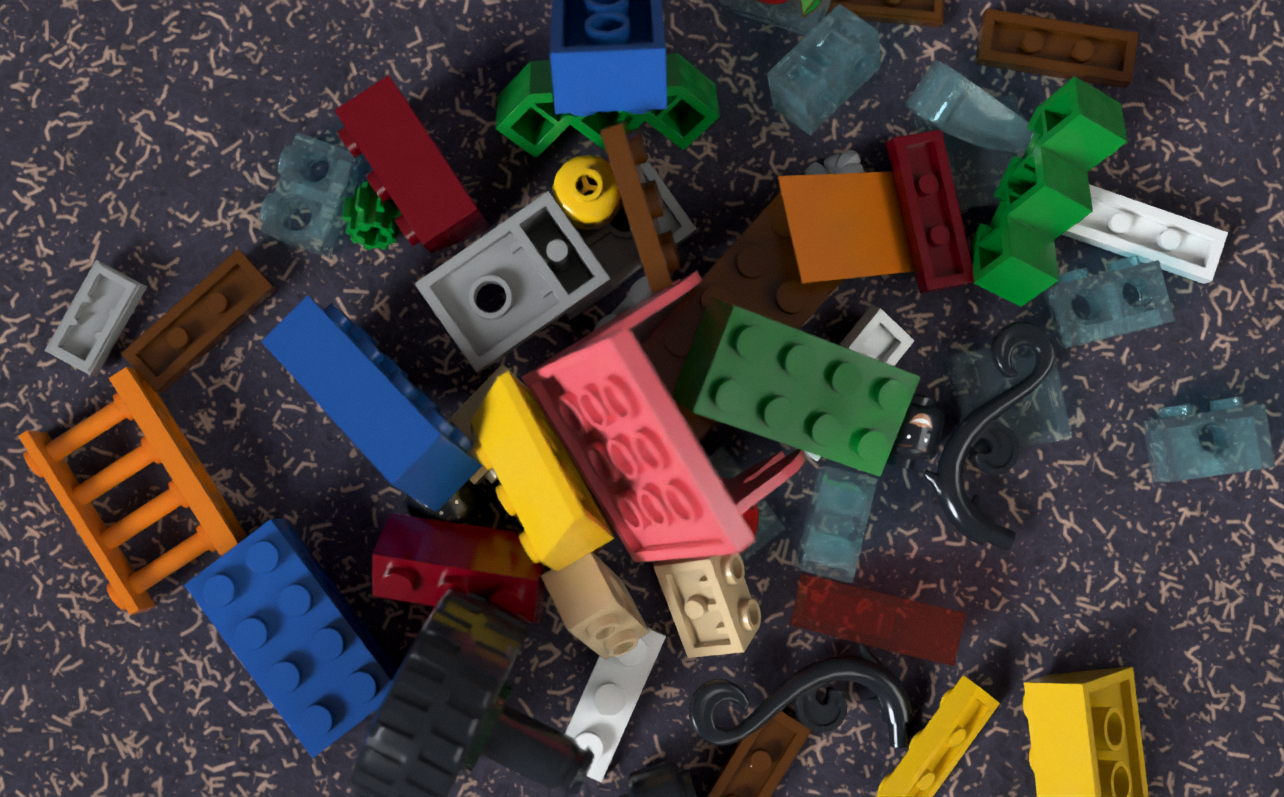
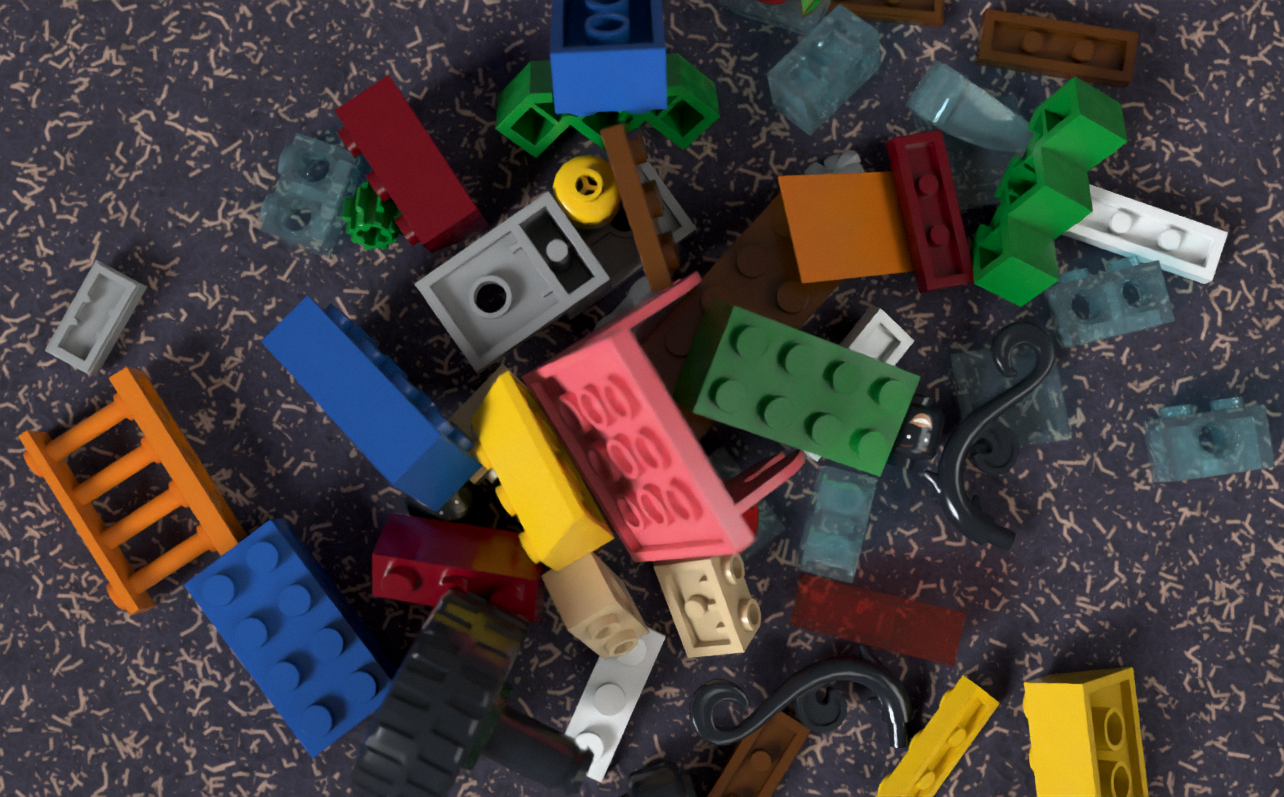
reddish brown plate [121,249,278,393] -> none

